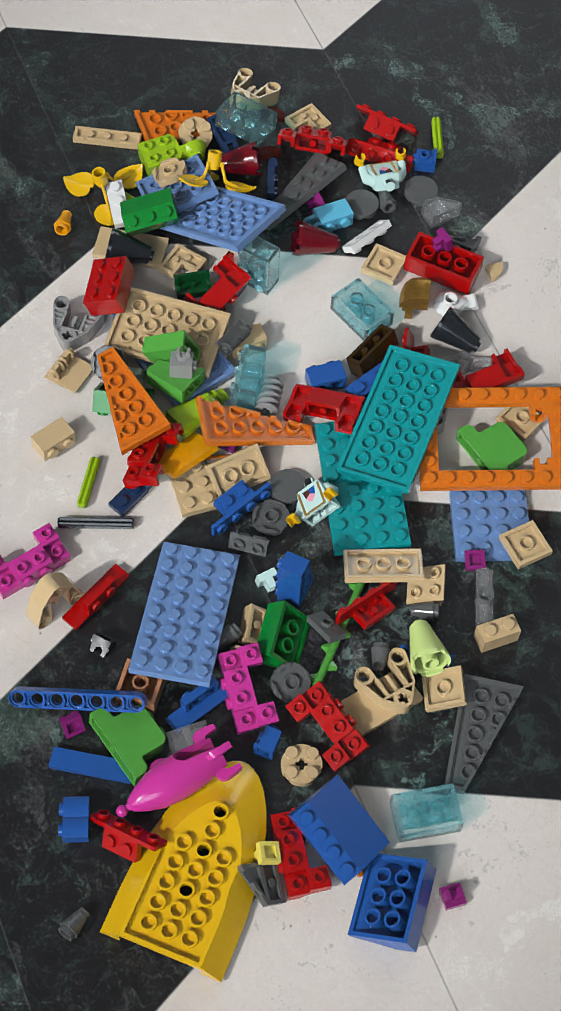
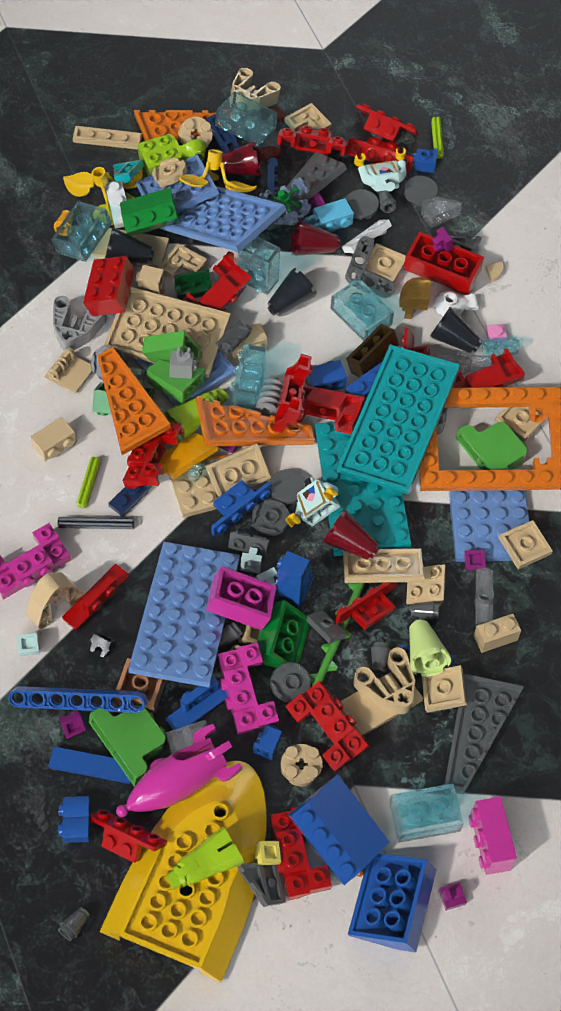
none -> light aqua tile [16,633,39,657]
none -> clear light blue brick [51,201,112,262]
none -> teal wing [113,159,144,183]
none -> tan brick [136,265,165,295]
none -> lime piece [165,826,244,890]
none -> clear light blue piece [188,464,206,482]
none -> dark pink brick [206,566,276,630]
none -> light aqua tile [240,547,262,574]
none -> sand blue plant [259,177,311,226]
none -> black cone [267,268,317,316]
none -> red bracket [272,353,313,434]
none -> dark red cone [323,510,379,560]
none -> dark grey beam [345,236,395,298]
none -> dark pink brick [468,796,517,875]
none -> clear light blue hinge [481,336,520,357]
none -> bright pink plate [486,324,507,344]

